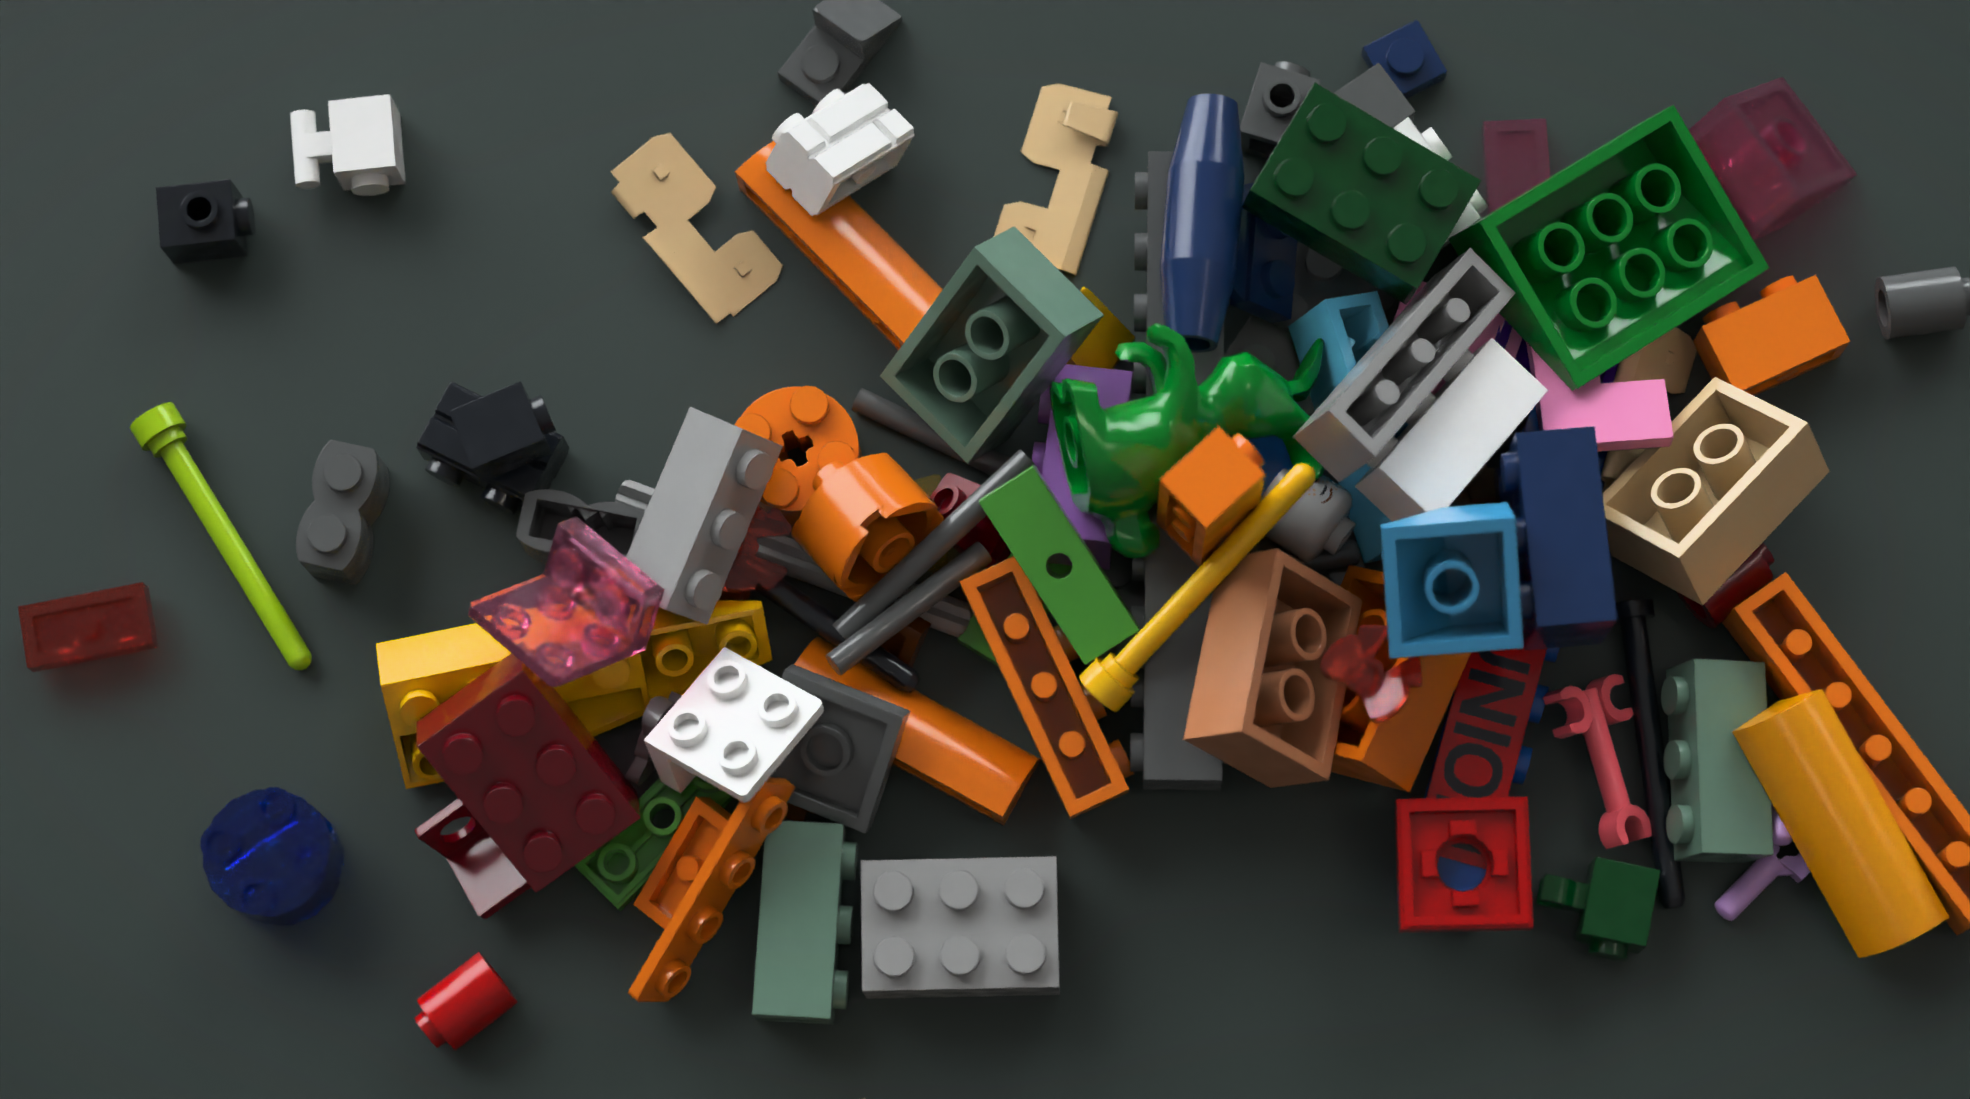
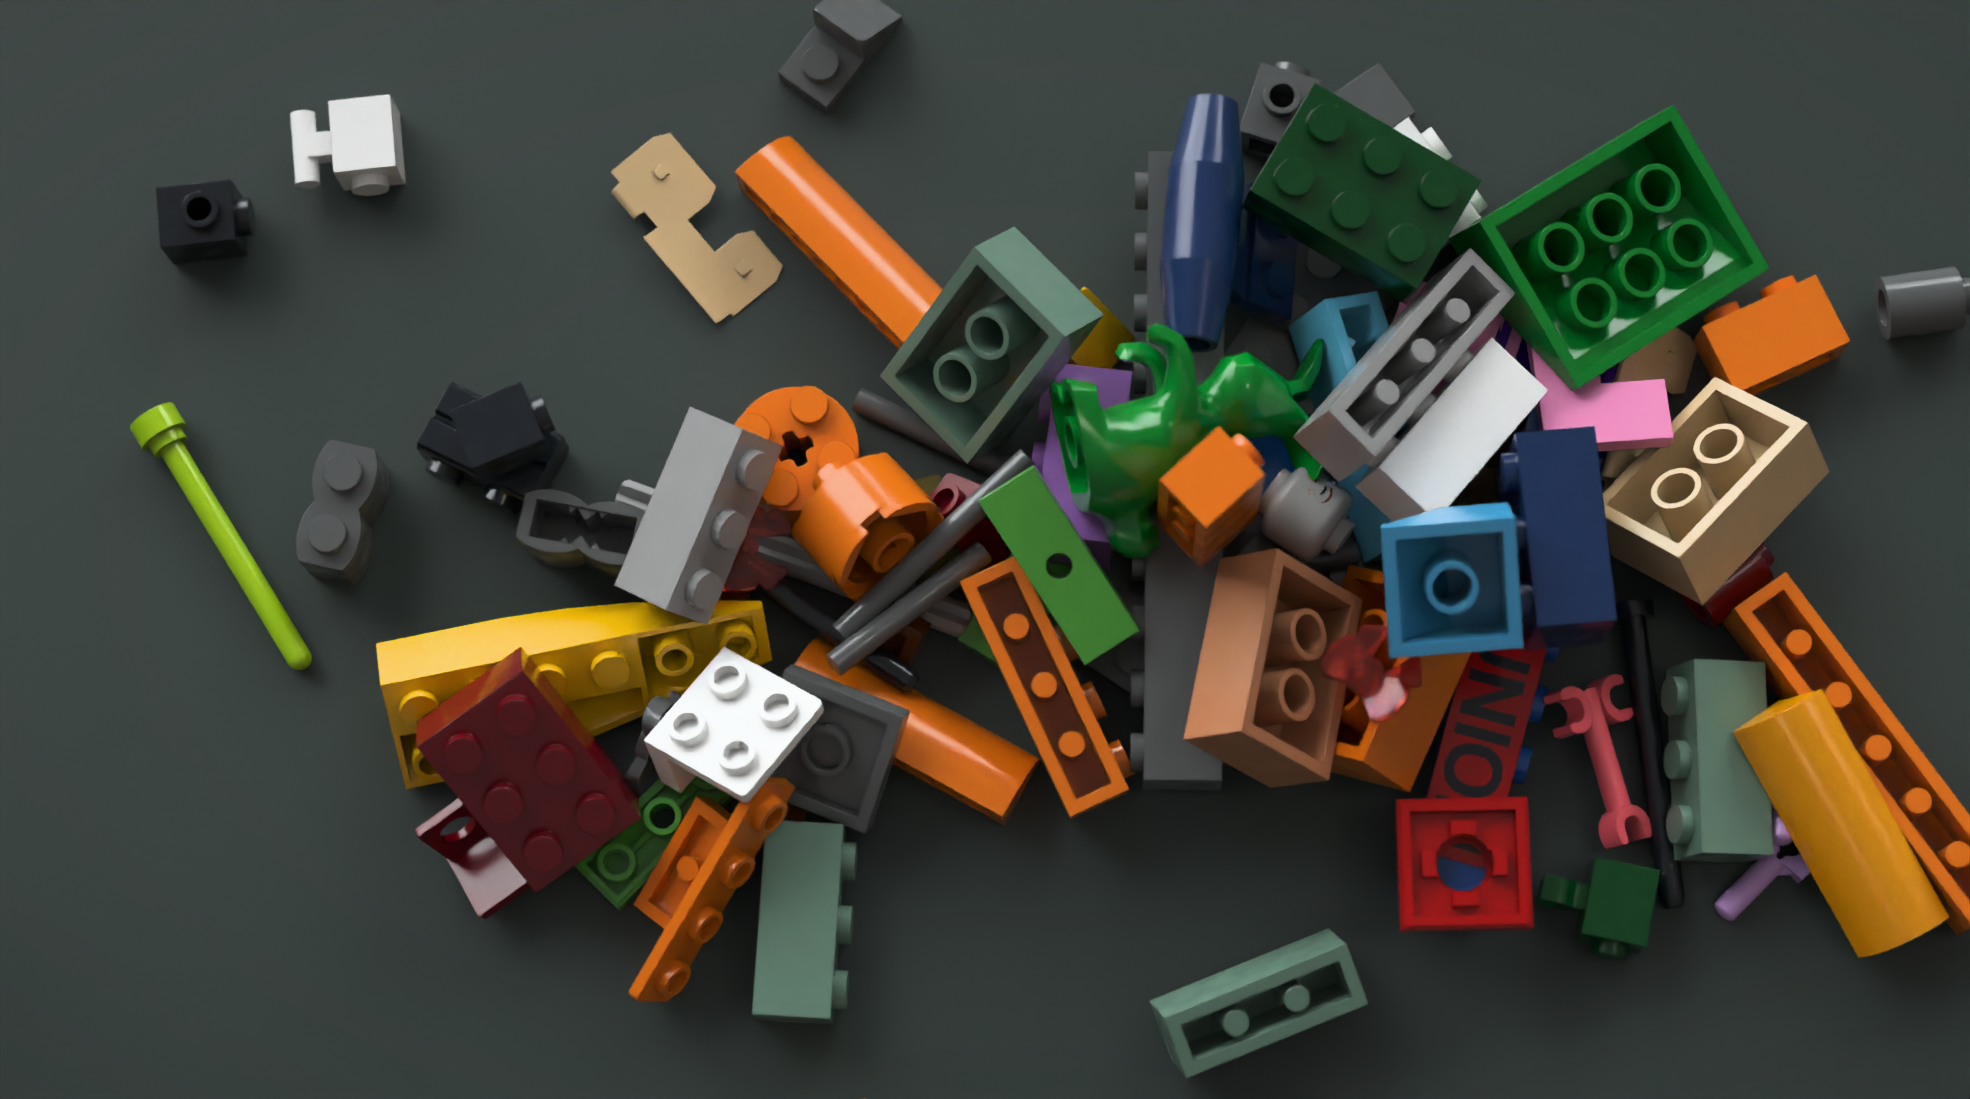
clear red plate [18,582,158,672] -> none
clear blue brick [200,787,344,925] -> none
red brick [414,952,518,1051] -> none
clear pink bracket [468,516,665,687] -> none
white brick [766,83,915,216] -> none
light grey brick [861,856,1060,999] -> none
tan piece [994,83,1118,276] -> none
yellow piece [1079,463,1316,712] -> none
dark blue plate [1361,19,1447,99] -> none
clear pink tile [1482,118,1550,214] -> none
clear pink slope [1689,77,1857,240] -> none
none -> sand green brick [1149,928,1368,1078]

